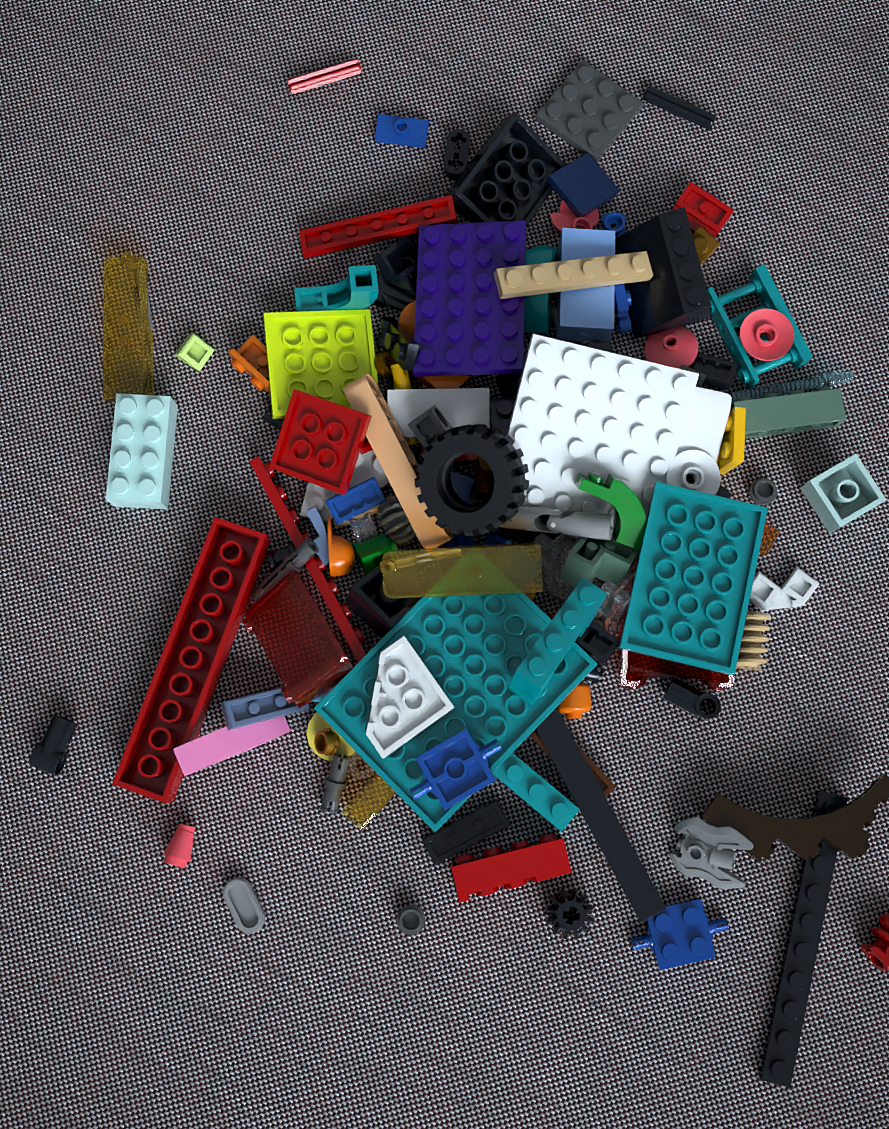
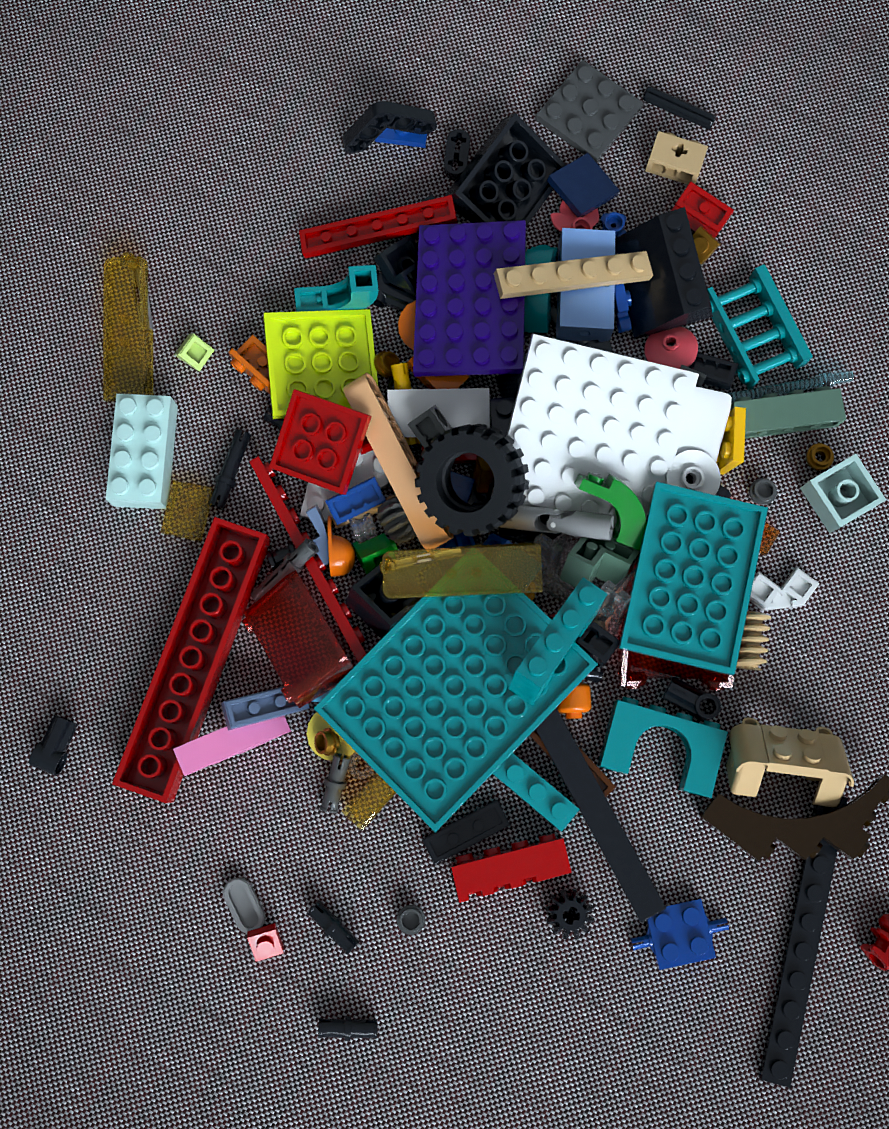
coral cone [163,824,195,868] -> none
axle [287,58,361,94] -> none
white plate [366,636,455,758] -> none
black plate [376,316,419,371] -> none
blue plate [409,728,502,810] -> none
light grey piece [669,817,754,889] -> none
coral dish [739,308,794,361] -> none
none -> clear yellow plate [161,480,213,542]
none -> black pin [207,429,252,510]
none -> plate [247,923,284,962]
none -> black pin [306,900,360,955]
none -> black pin [318,1016,377,1041]
none -> black beam [342,101,437,154]
none -> teal arch [597,697,728,798]
none -> tan brick [645,131,708,185]
none -> tan container [726,717,854,807]
none -> pearl gold plate [806,443,834,470]

